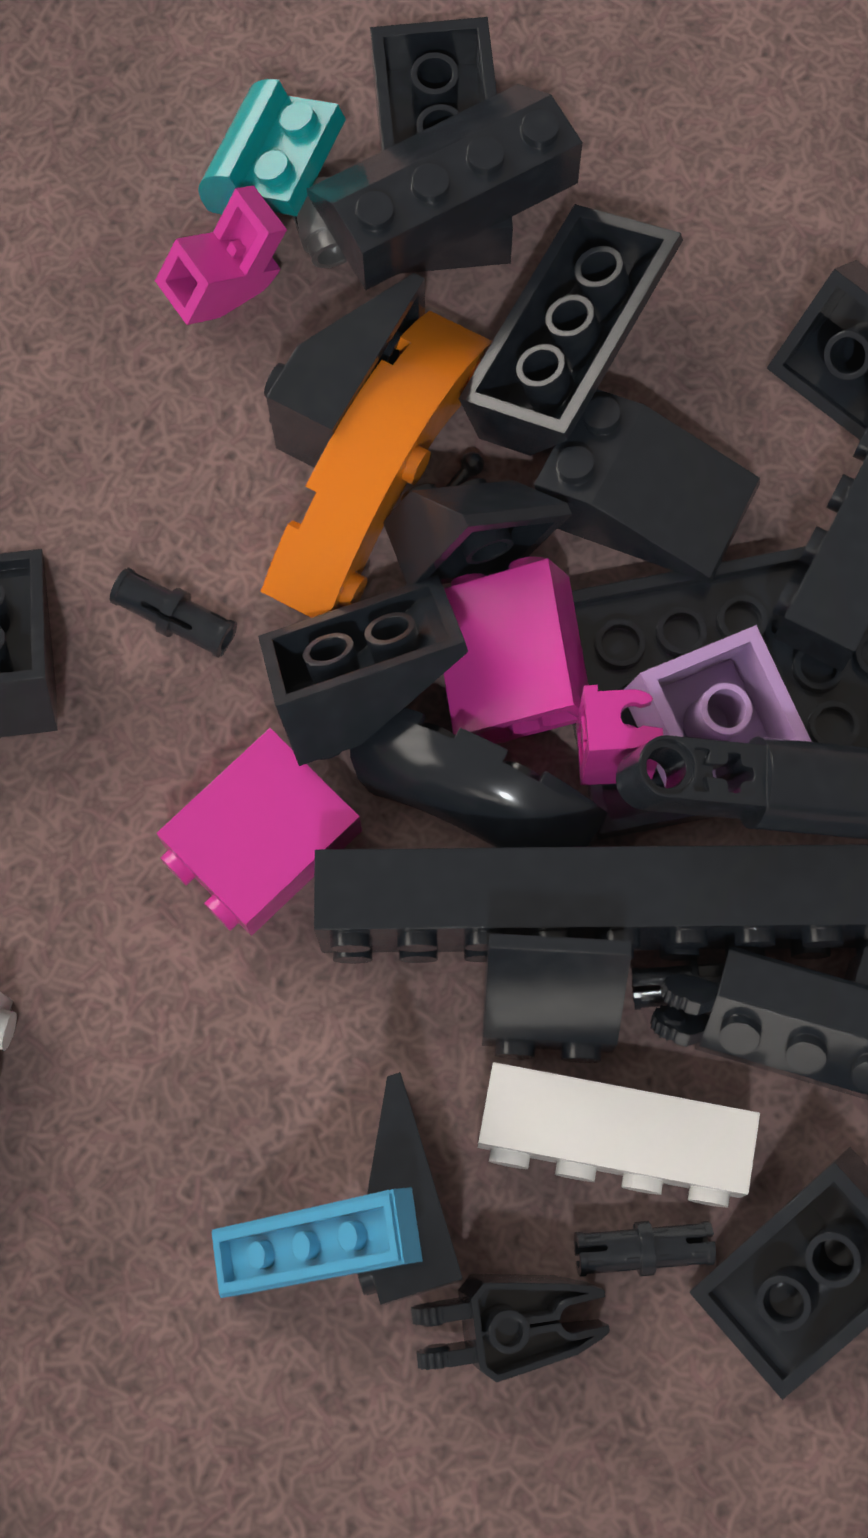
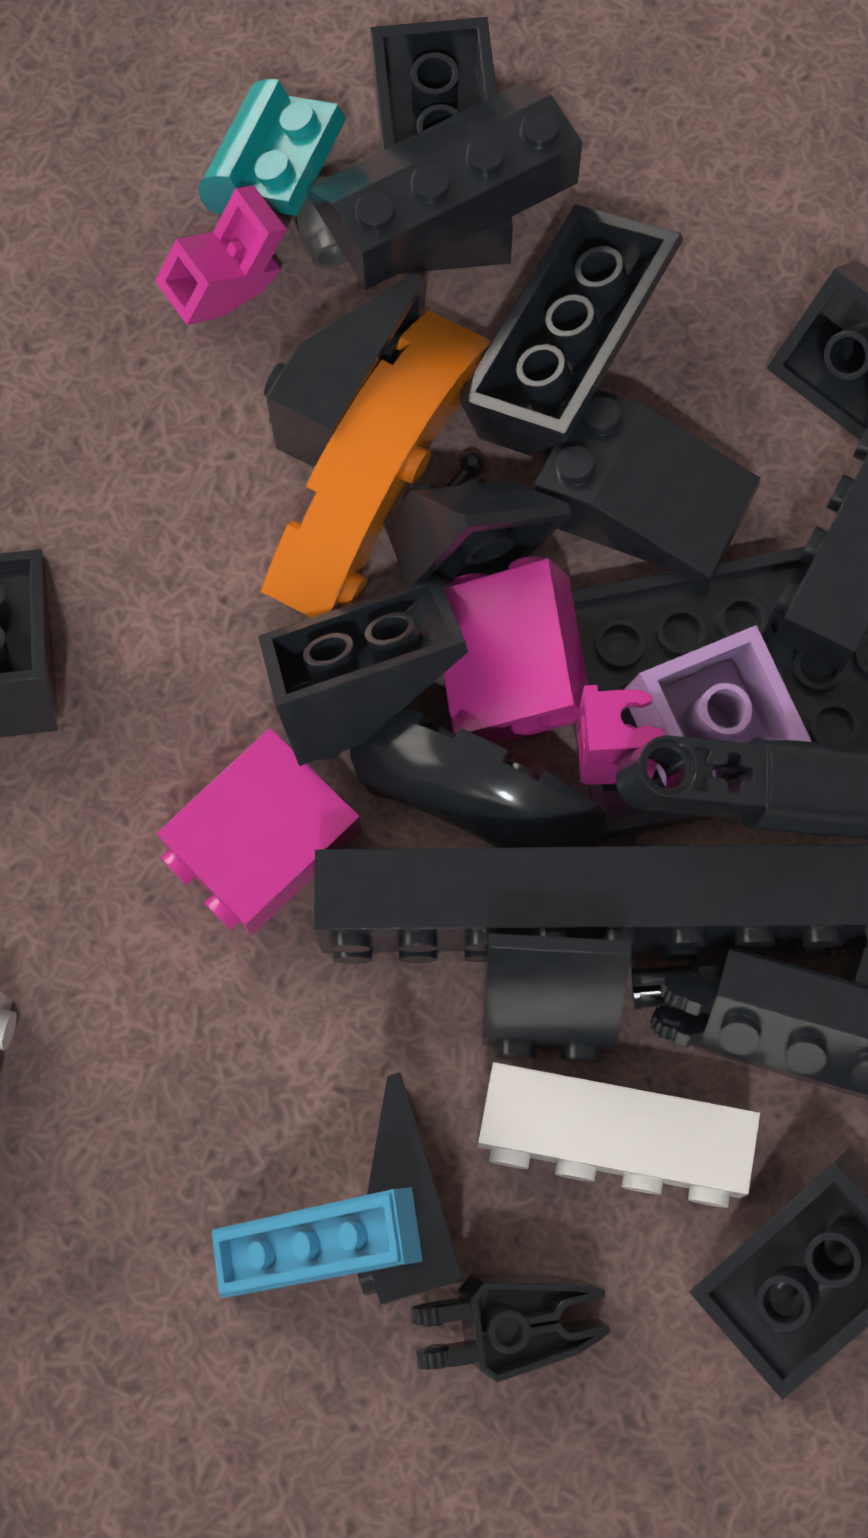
black pin [109,567,237,658] -> none
black pin [574,1221,716,1277] -> none

